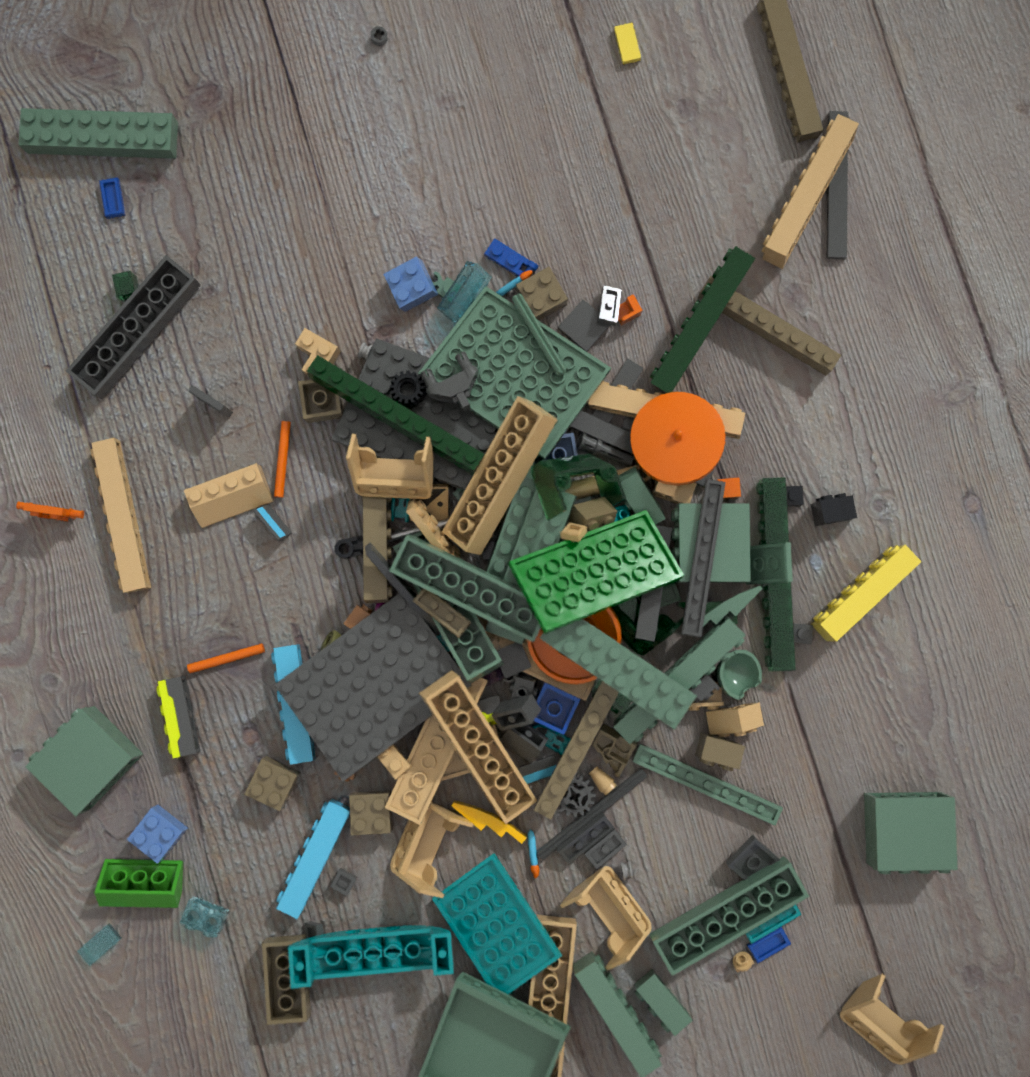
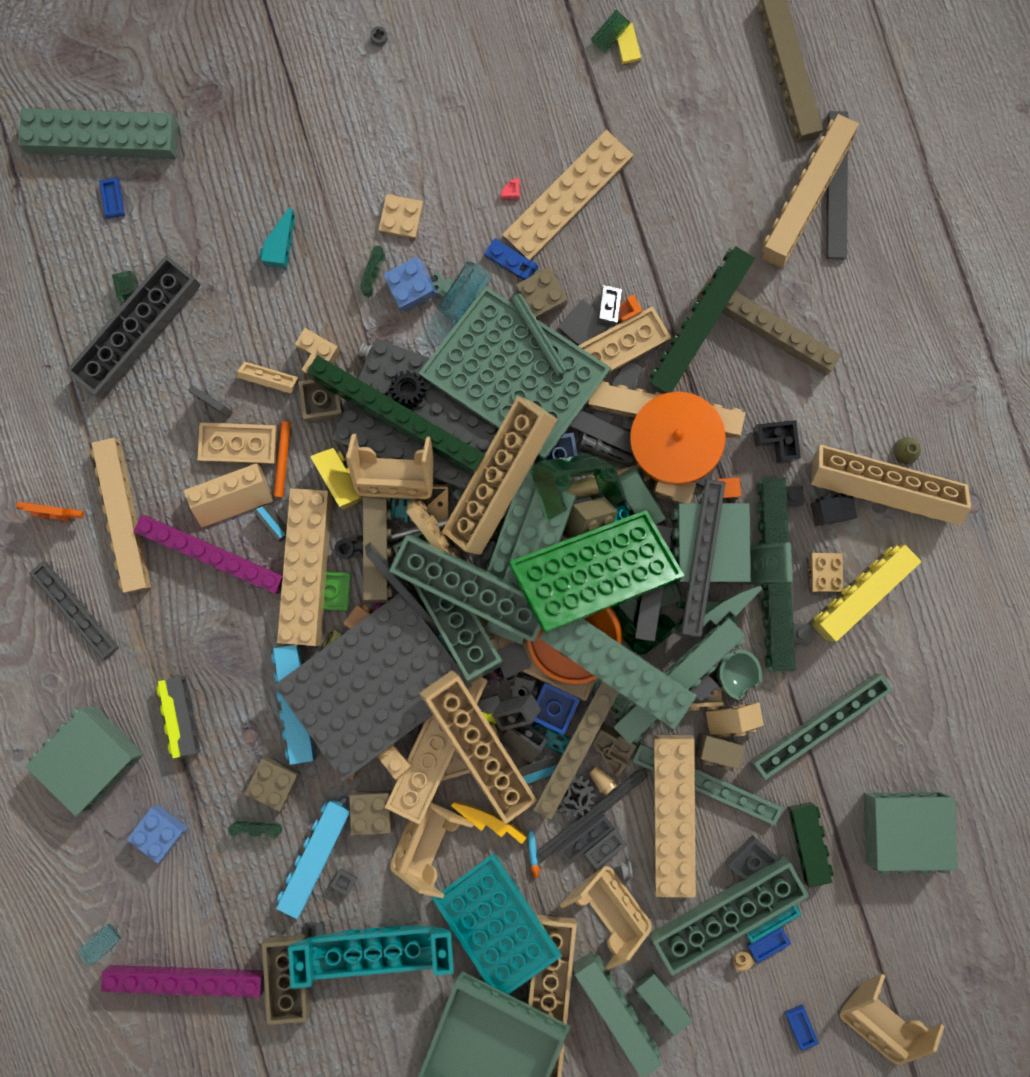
bright green slope [94,859,183,908] -> none
clear light blue brick [180,896,230,938] -> none
orange piece [187,643,265,674] -> none
dark tan tile [413,588,471,638] -> none
dark grey connector [420,352,479,411] -> none
medium azure piece [496,270,533,296] -> none
tan tile [560,523,587,542] -> none
none -> dark grey tile [29,561,119,660]
none -> magenta brick [101,965,265,997]
none -> magenta brick [133,514,283,594]
none -> tan plate [197,422,277,464]
none -> clear green plate [228,821,283,838]
none -> tan plate [237,361,299,394]
none -> teal slope [259,208,296,269]
none -> tan brick [277,488,333,646]
none -> light yellow slope [311,448,363,511]
none -> bright green tile [323,571,351,611]
none -> clear green plate [360,246,385,297]
none -> tan plate [379,194,424,239]
none -> coral tile [501,178,520,199]
none -> tan plate [502,130,633,260]
none -> tan plate [579,306,671,373]
none -> clear green tile [591,10,630,53]
none -> tan brick [654,735,696,898]
none -> sand green brick [750,673,893,780]
none -> black brick [753,420,801,463]
none -> blue tile [784,1005,819,1051]
none -> dark green brick [788,802,834,888]
none -> tan hinge [808,553,843,592]
none -> tan brick [811,444,971,526]
none -> olive brick [894,437,921,464]

